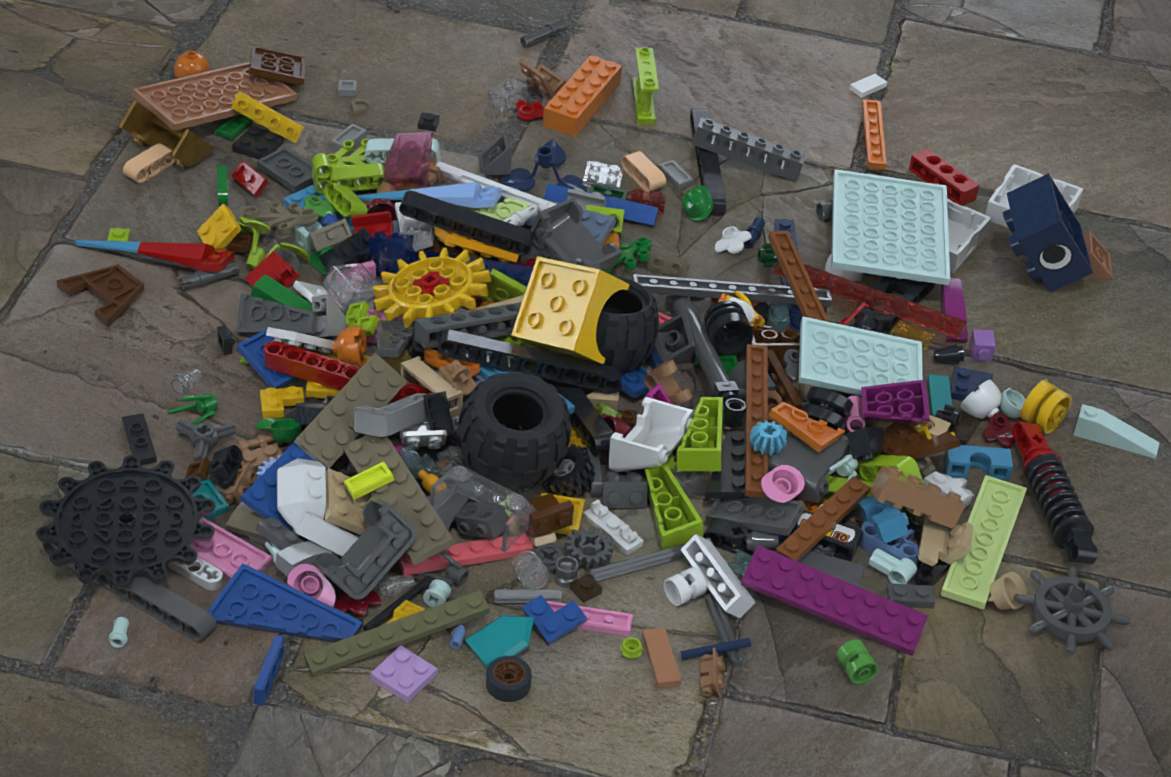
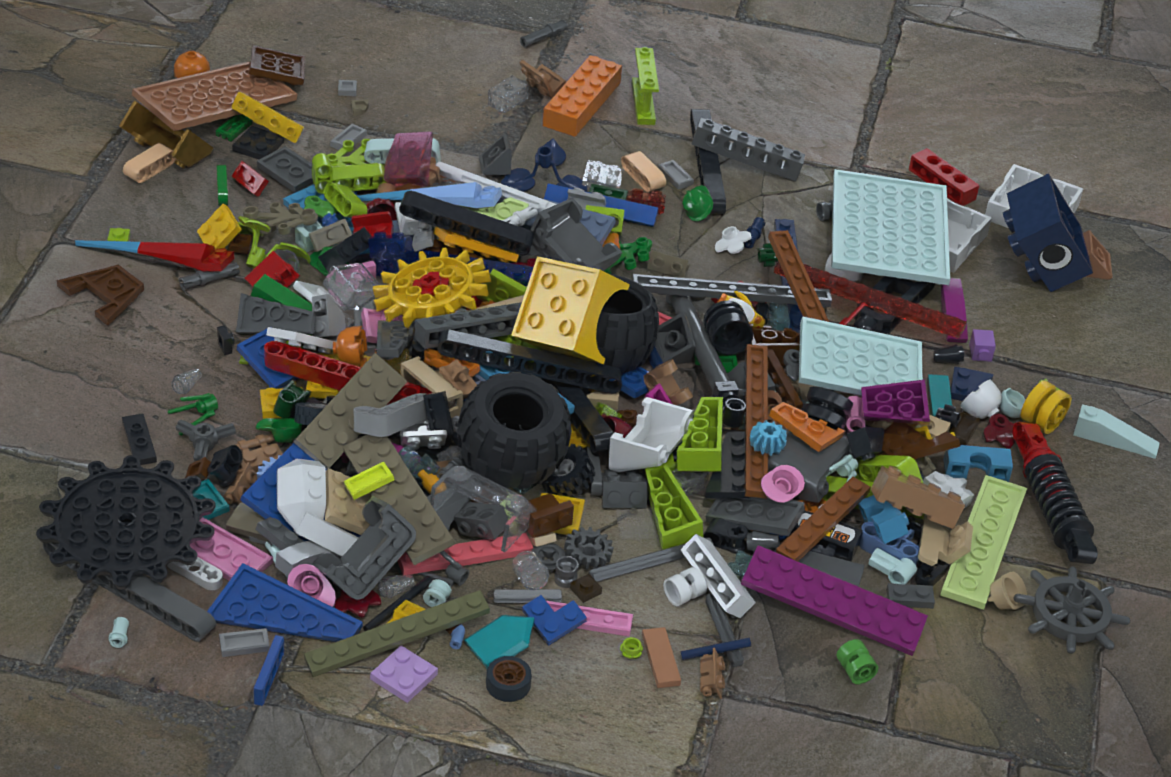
lime tile [345,301,379,336] -> none
black plate [418,112,440,132] -> none
red plate [516,99,544,121] -> none
white plate [583,499,644,556] -> none
white tile [849,74,887,98] -> none
orange plate [862,99,887,170] -> none
clear yellow plate [890,320,935,350] -> none
none -> light grey tile [219,628,270,657]
none -> dark green piece [273,380,311,418]

